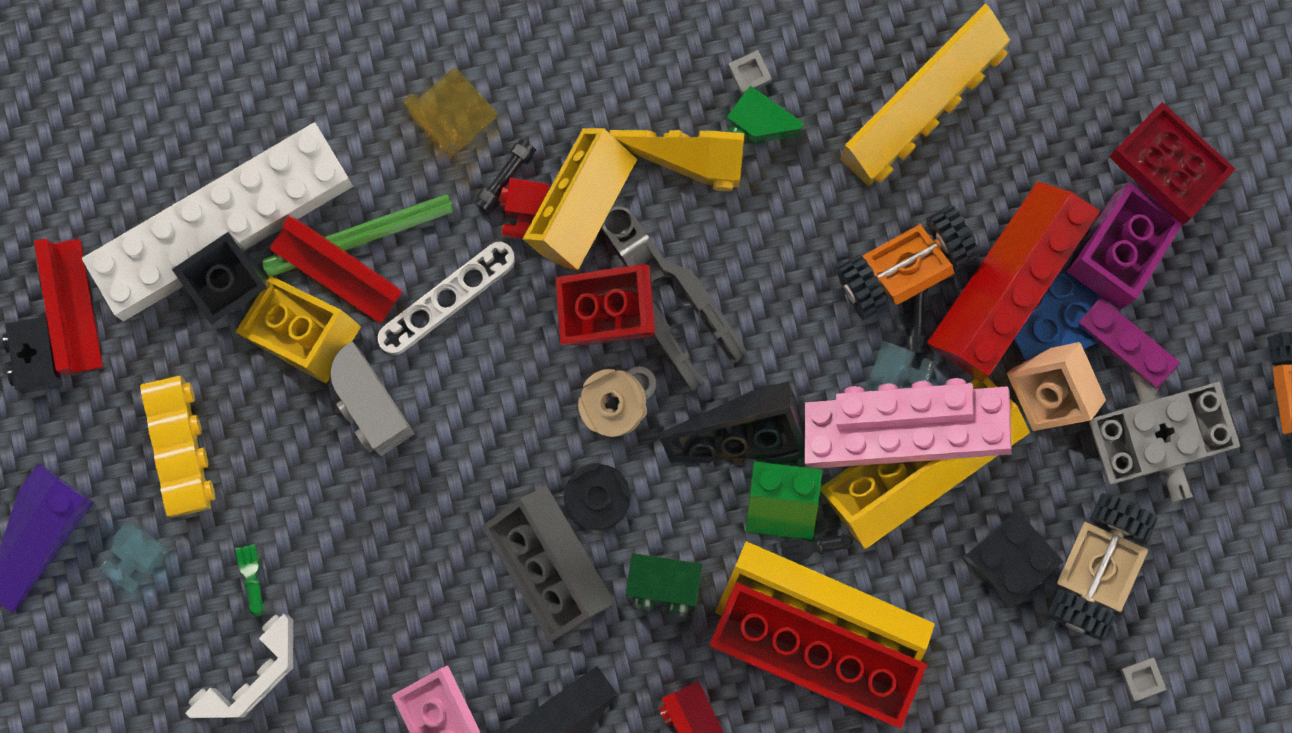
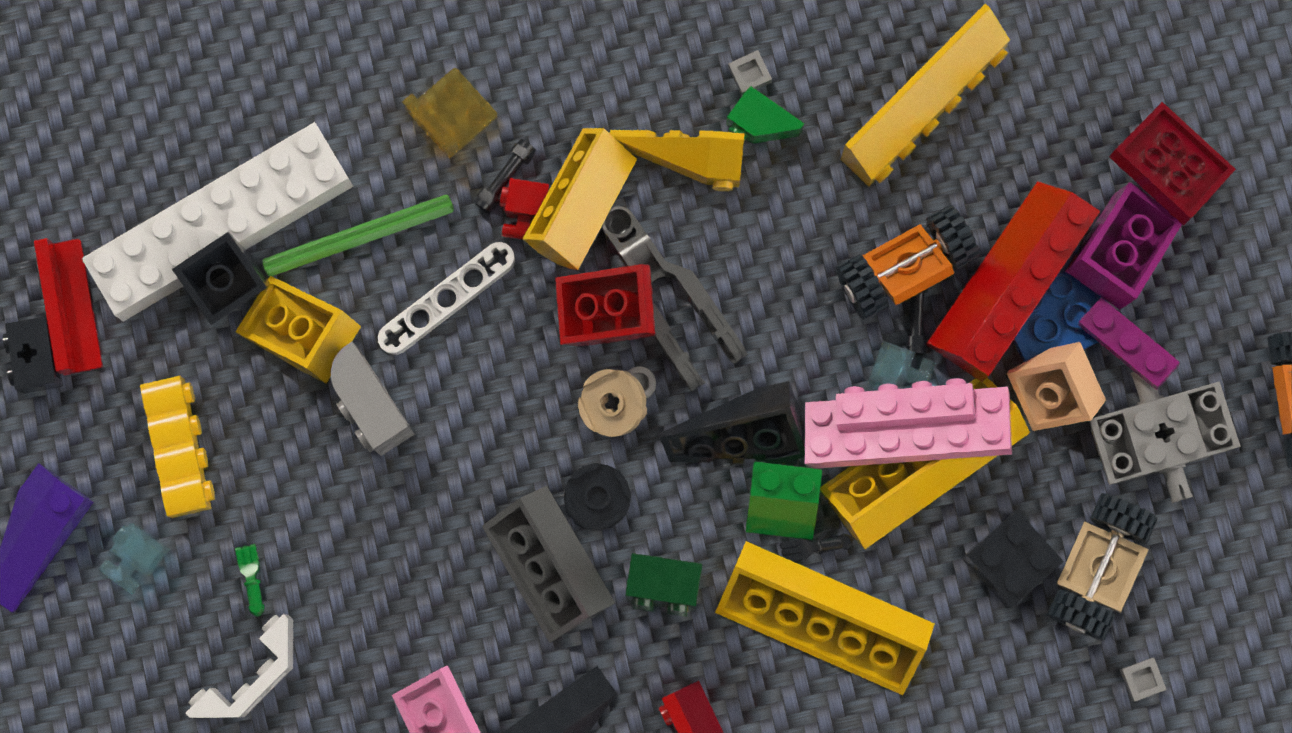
red panel [270,215,404,323] -> none
red slope [708,582,928,729] -> none

